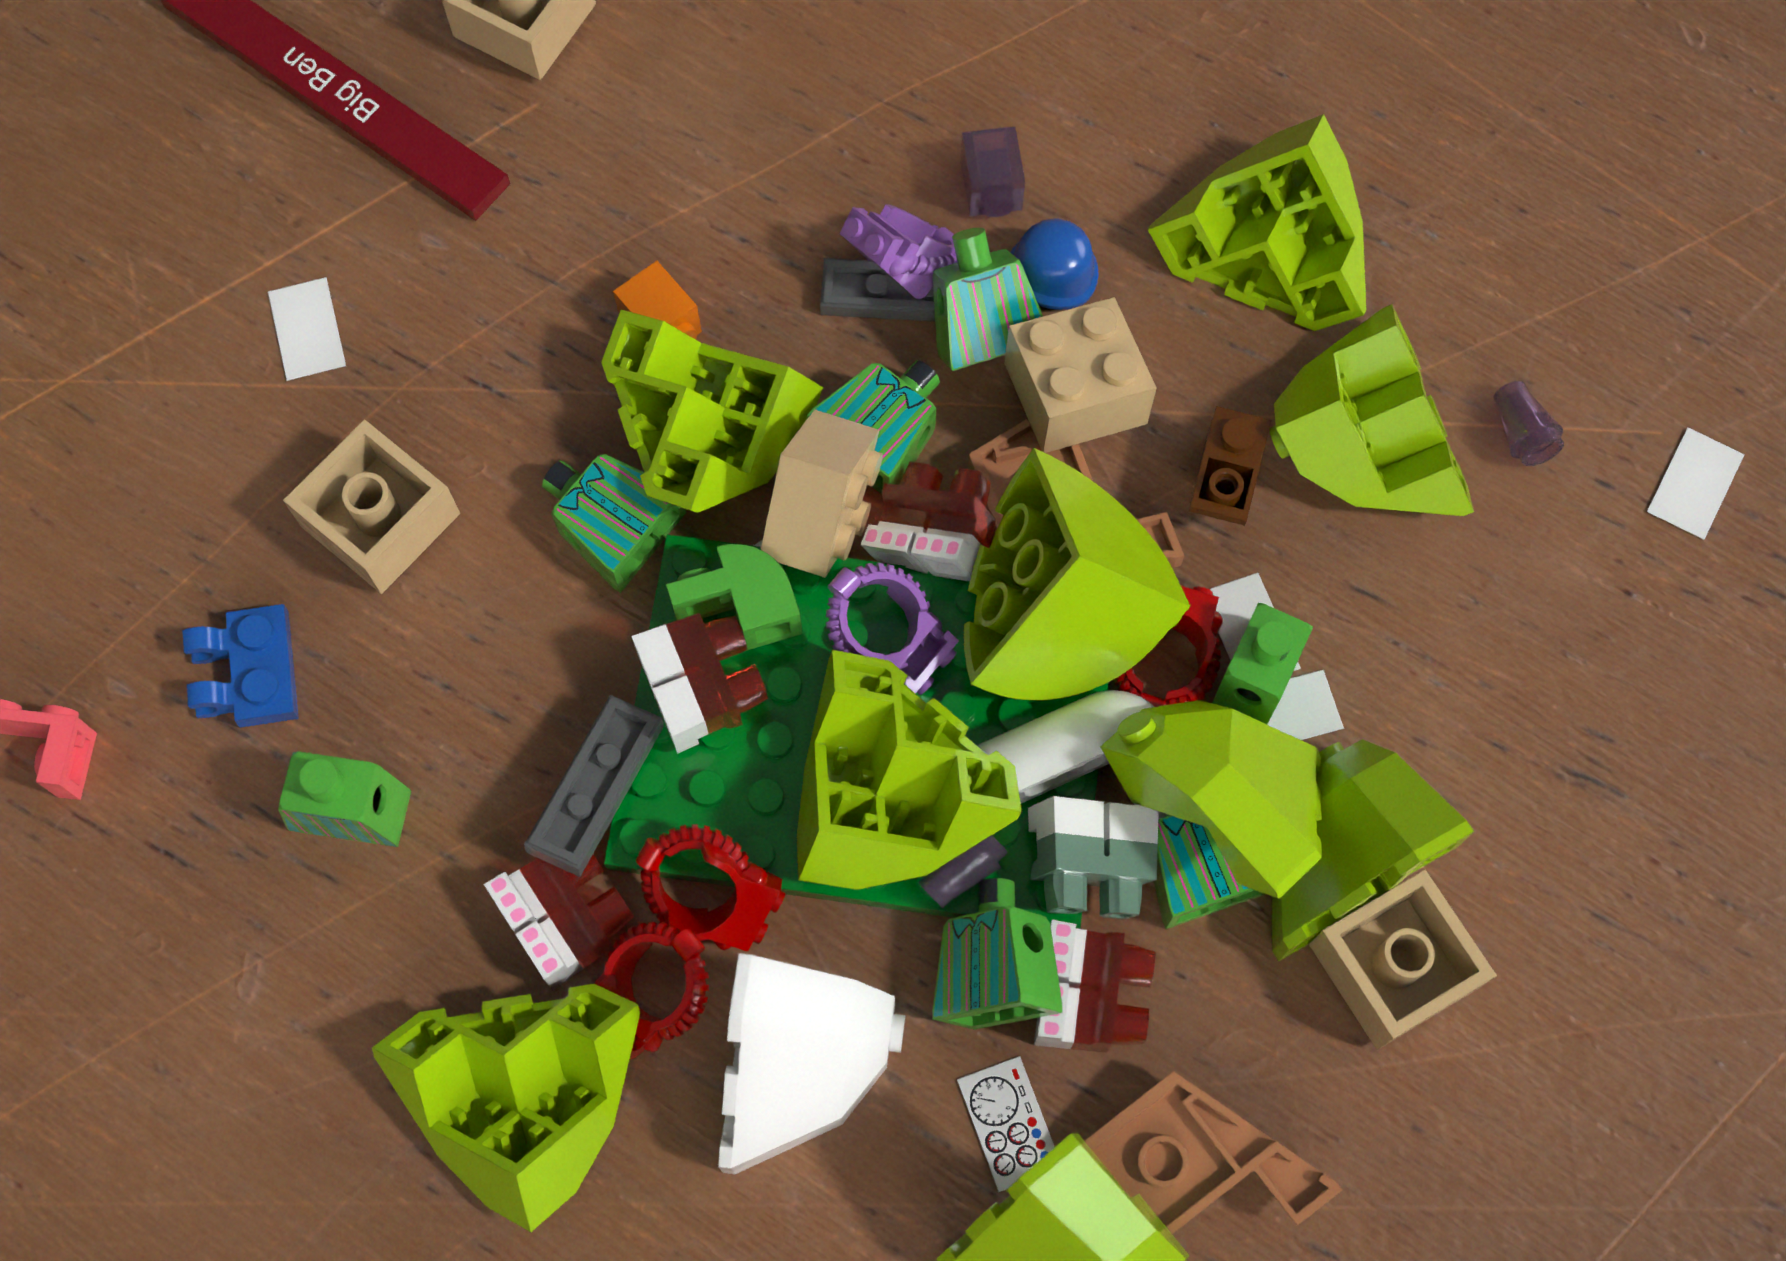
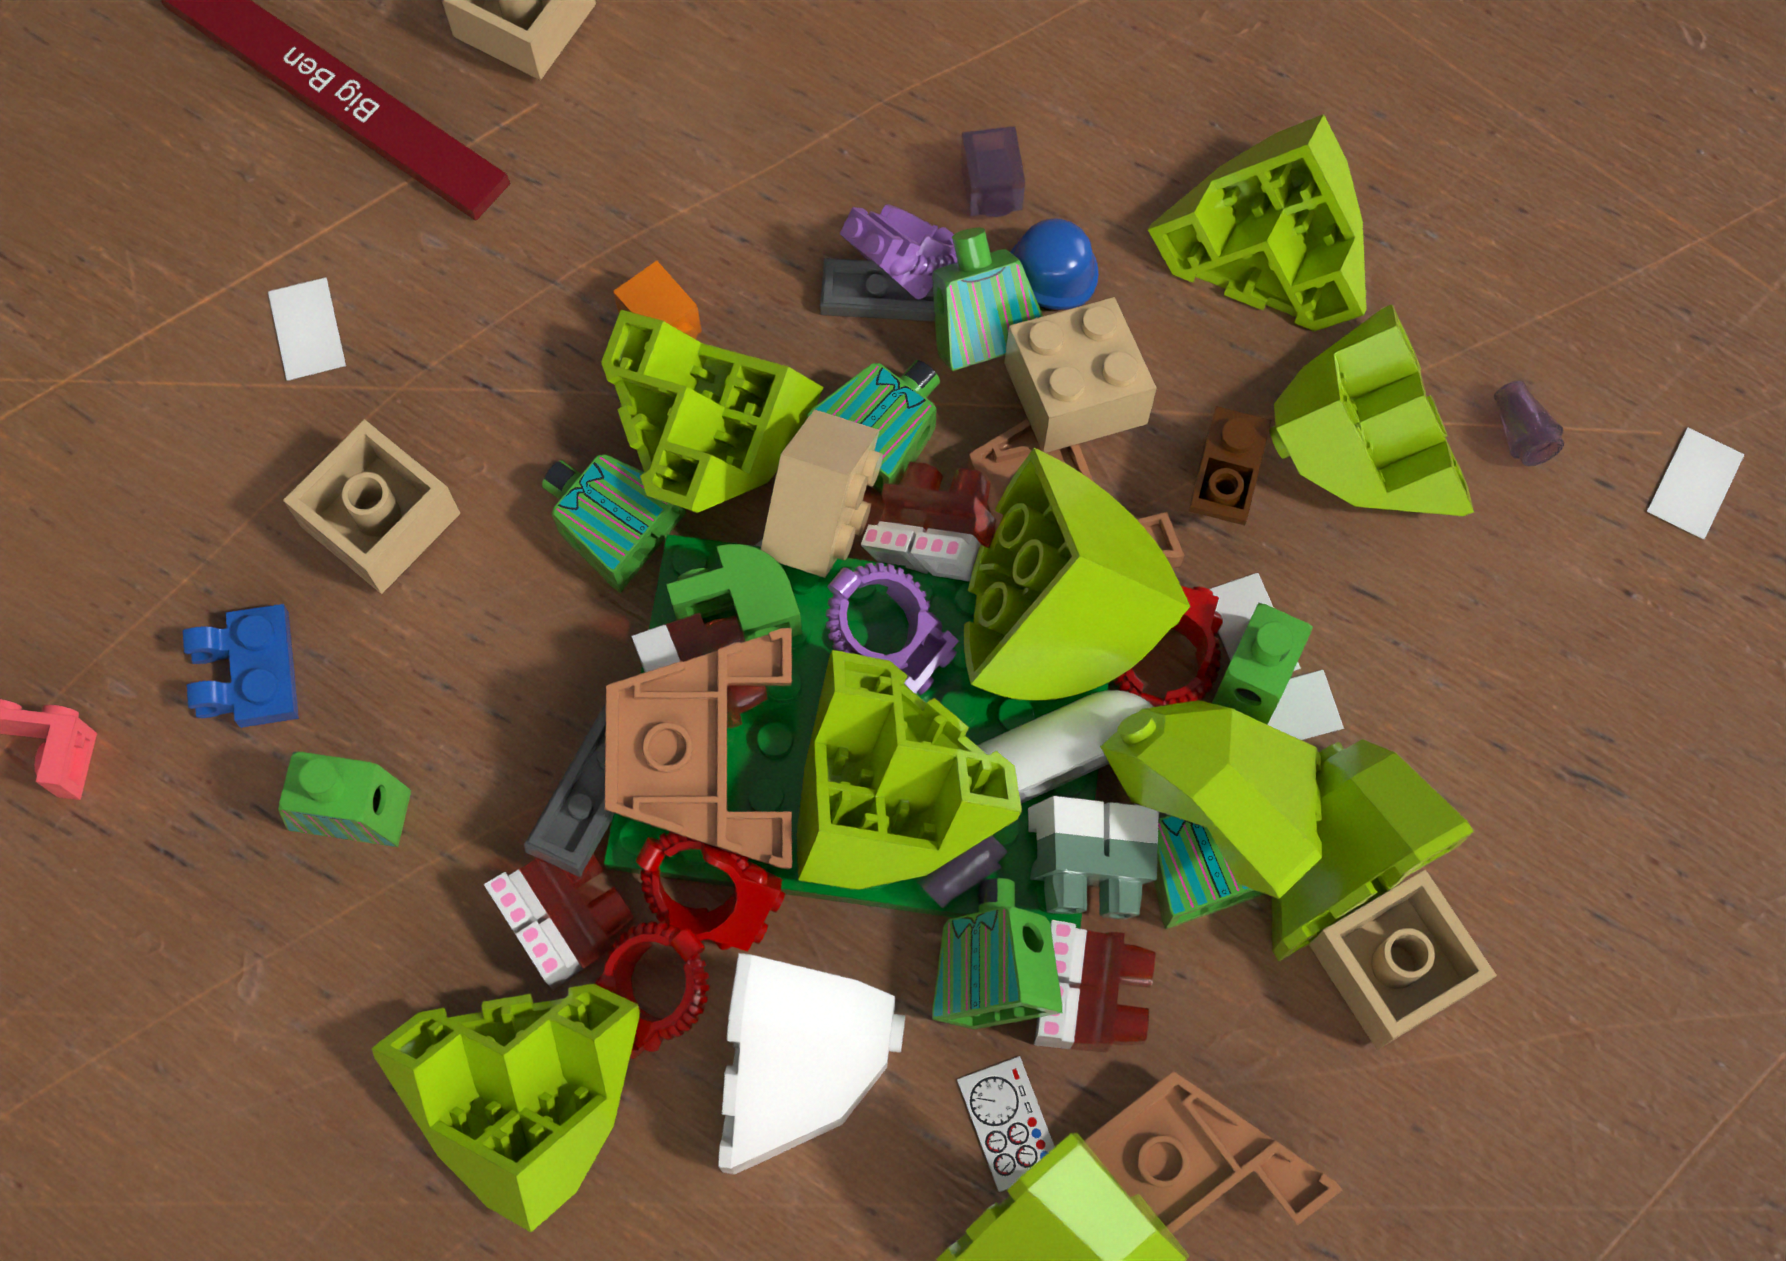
none -> nougat wing [605,628,792,869]

